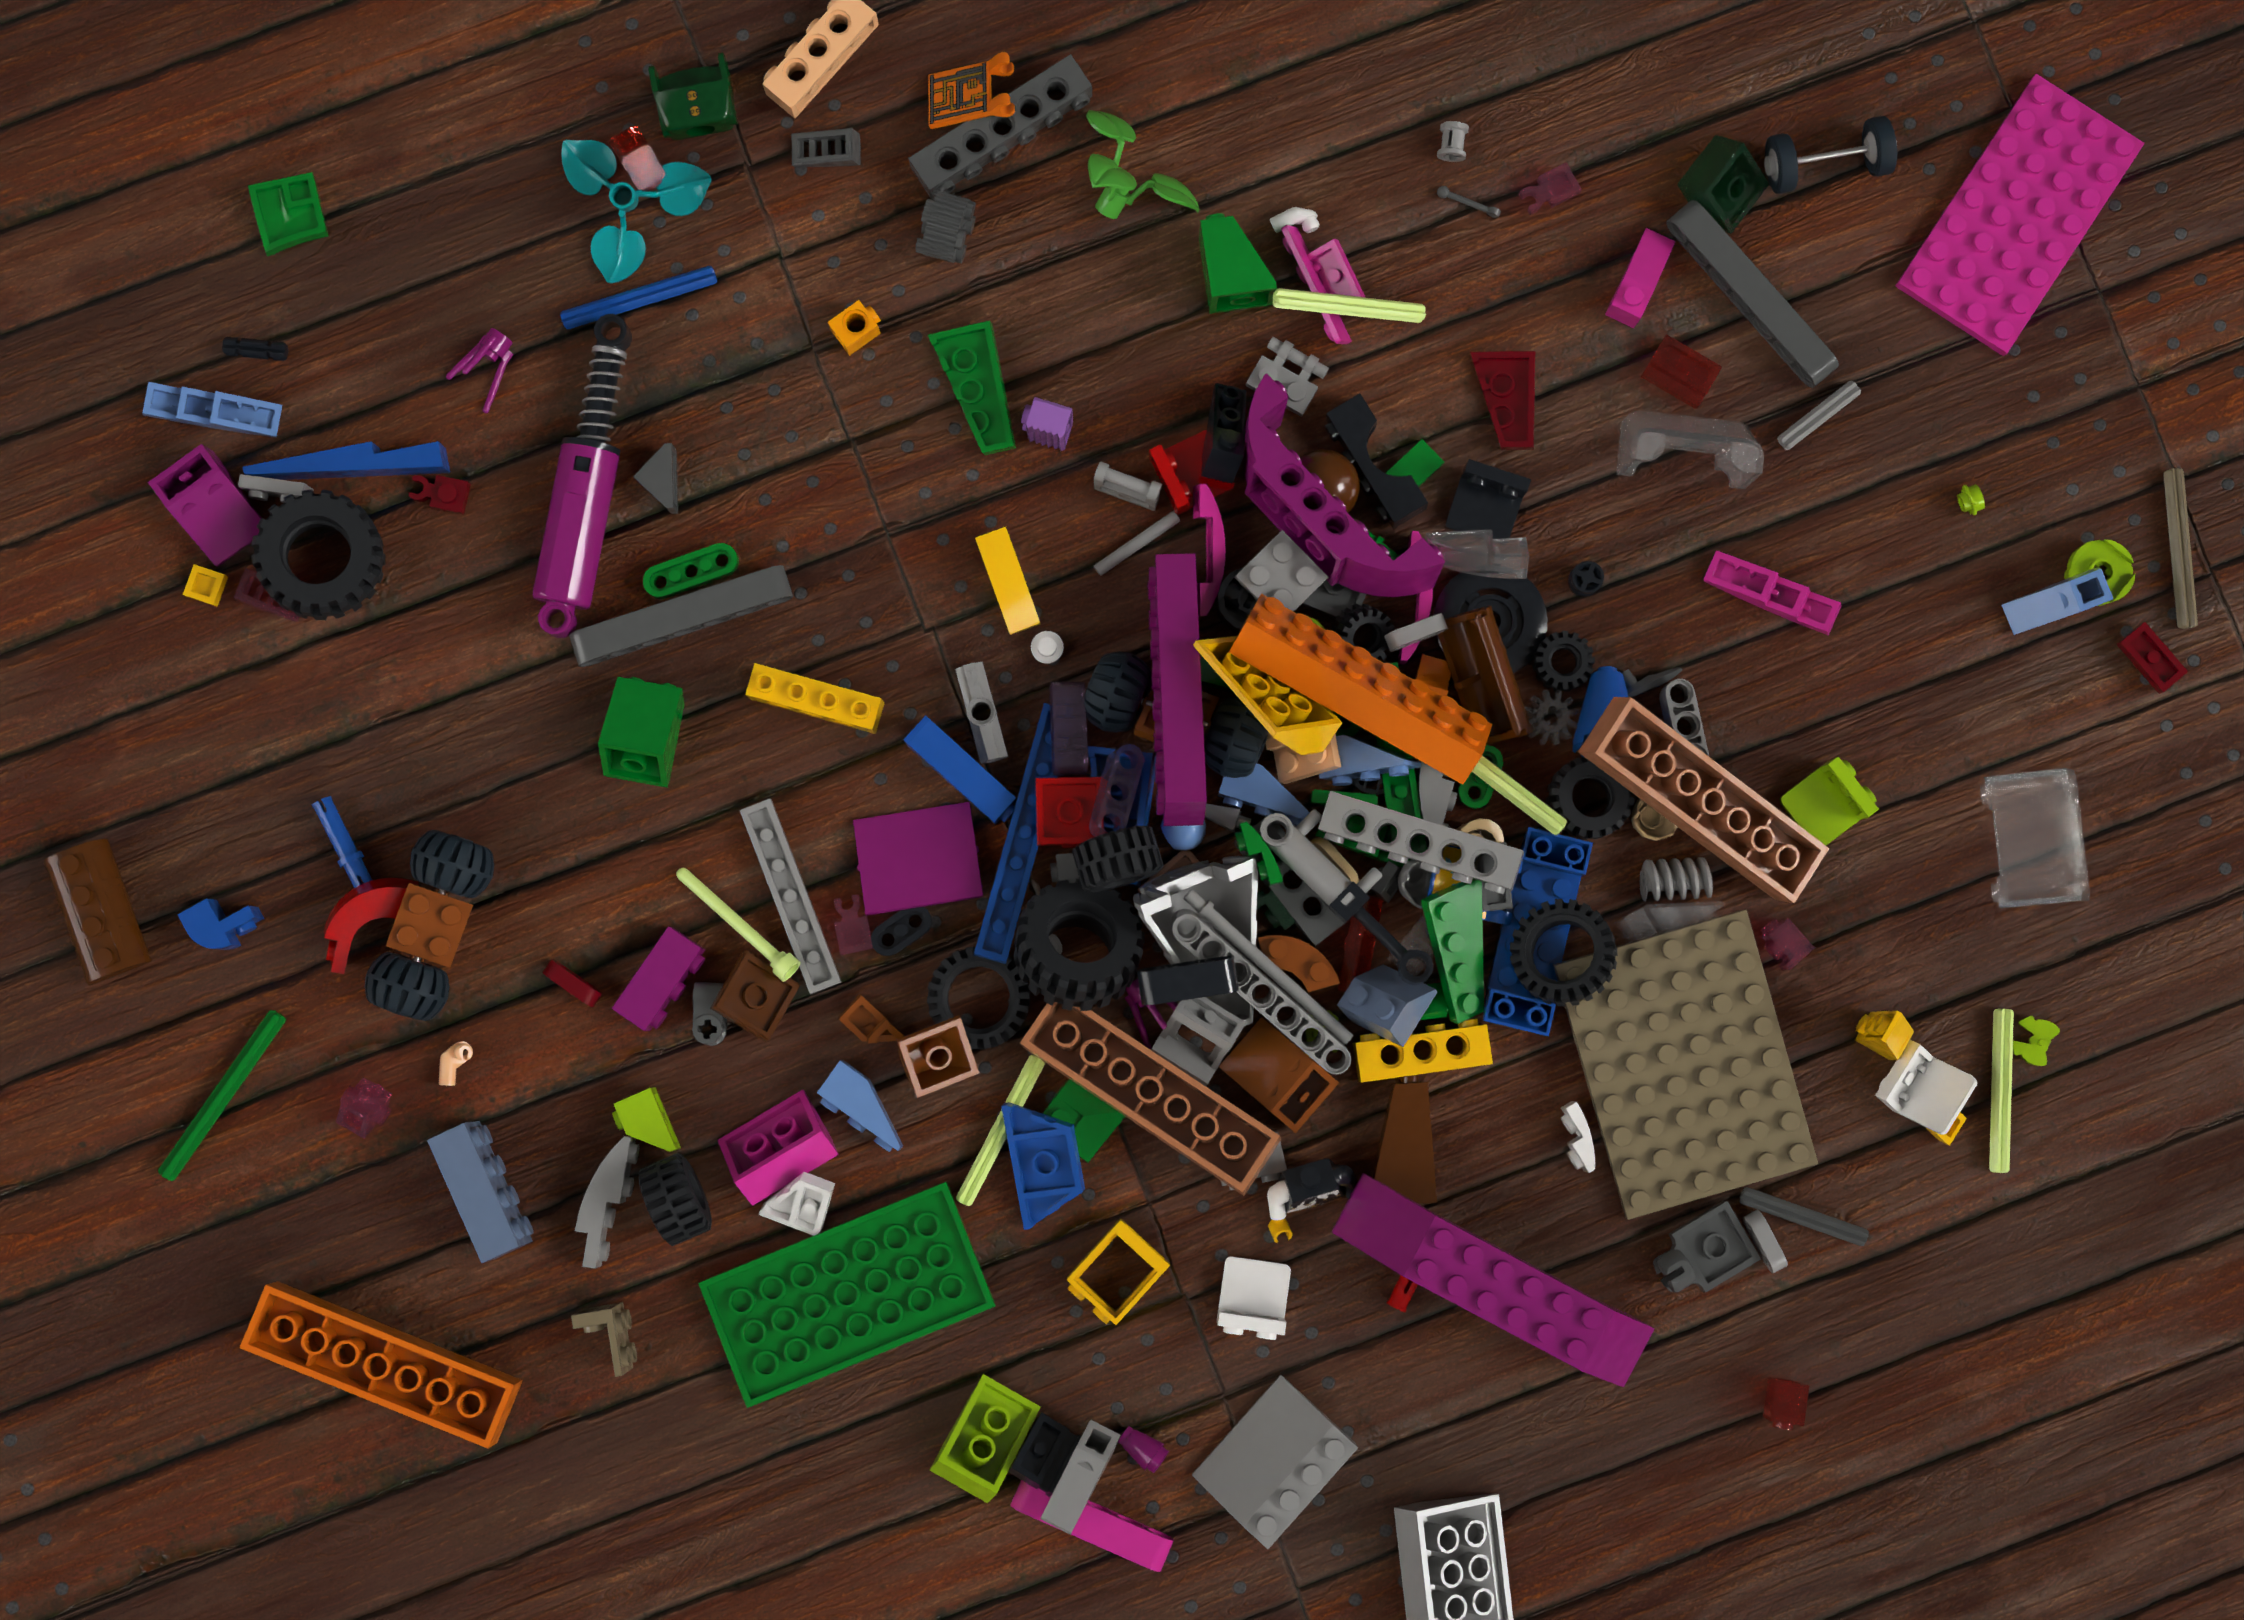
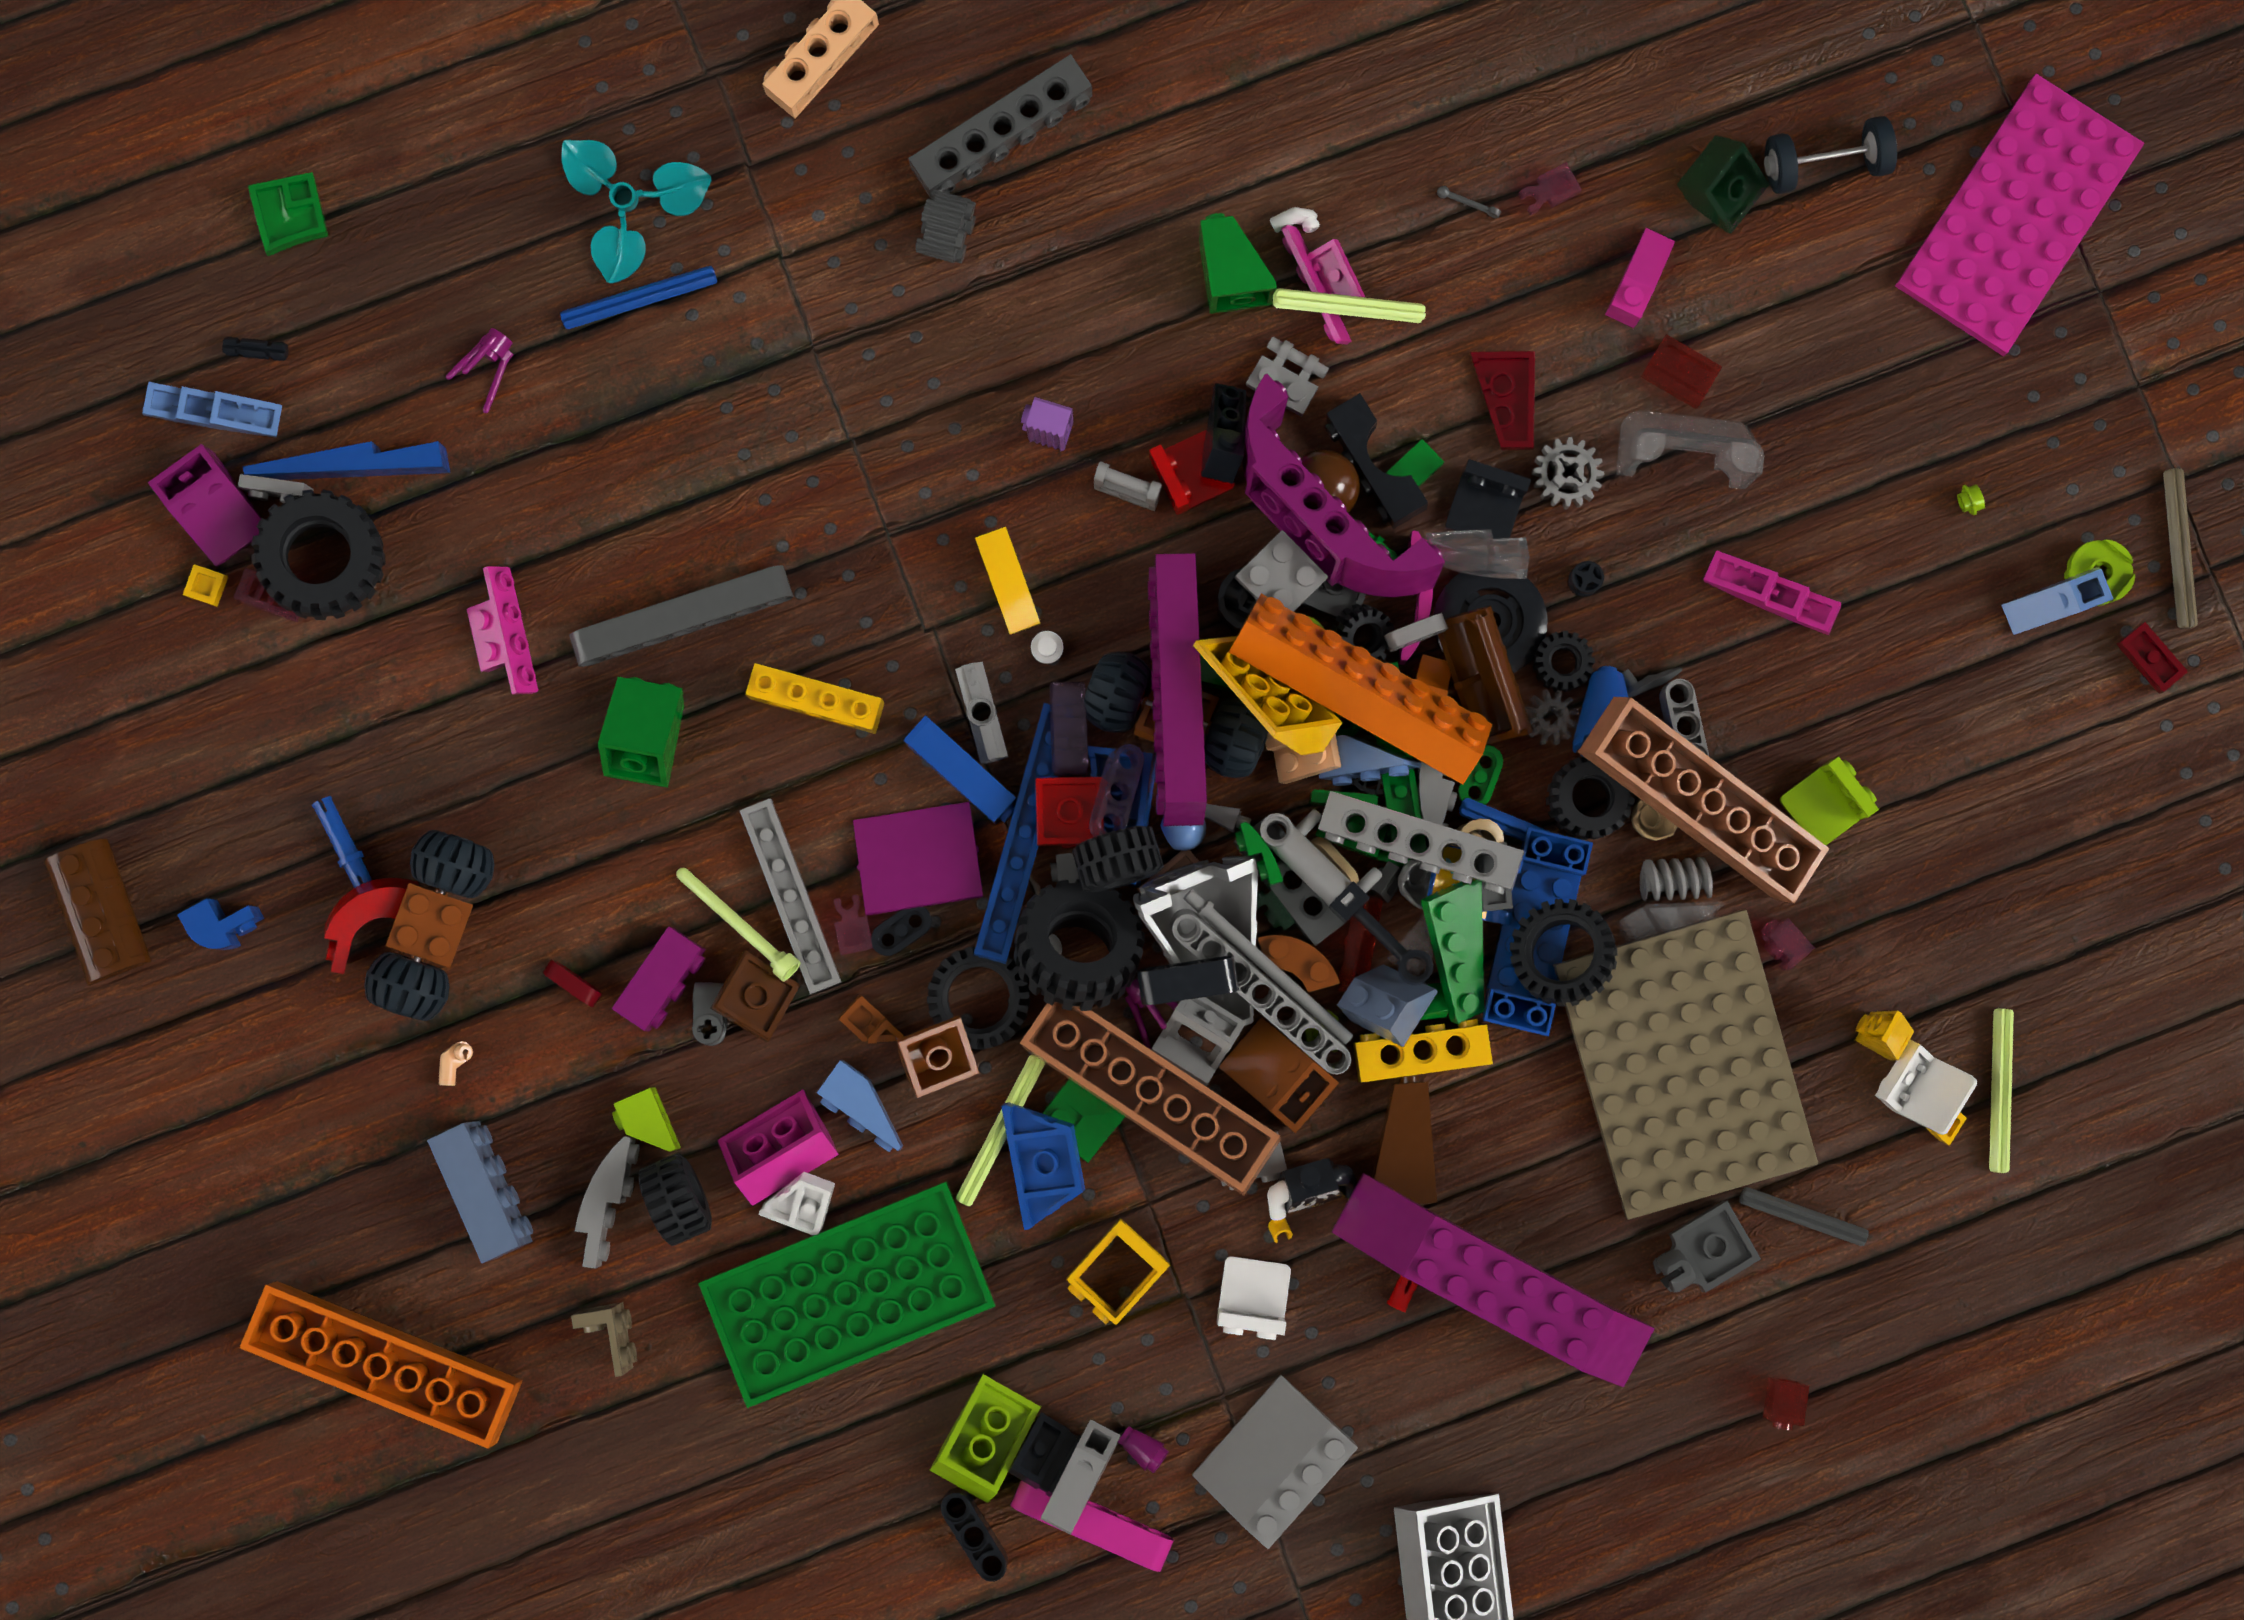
green axle [158,1009,286,1181] -> none
clear pink brick [336,1077,392,1139] -> none
dark red plate [408,475,471,515] -> none
magenta piece [533,314,632,638] -> none
clear red brick [609,126,666,191] -> none
dark grey slope [633,443,678,514] -> none
green plate [643,543,739,599] -> none
dark green piece [648,52,738,140] -> none
dark grey slope [791,128,861,167] -> none
light orange brick [827,300,881,356] -> none
flag [928,52,1015,129] -> none
green wing [928,320,1016,455] -> none
bright green plant [1086,110,1200,219] -> none
light grey bar [1093,511,1180,576] -> none
dark pink slope [1193,484,1226,617] -> none
medium blue slope [1218,763,1310,826] -> none
light grey bush [1437,121,1469,162] -> none
yellowish green axle [1472,755,1567,835] -> none
white slope [1561,1101,1595,1173] -> none
dark grey beam [1666,200,1839,388] -> none
light grey beam [1742,1209,1788,1274] -> none
light grey axle [1777,380,1861,450] -> none
clear windscreen [1980,768,2090,908] -> none
lime piece [2013,1016,2060,1066] -> none
none -> dark pink bracket [467,566,538,694]
none -> black beam [941,1488,1008,1582]
none -> blue axle [1459,798,1549,841]
none -> light grey gear [1532,437,1604,510]

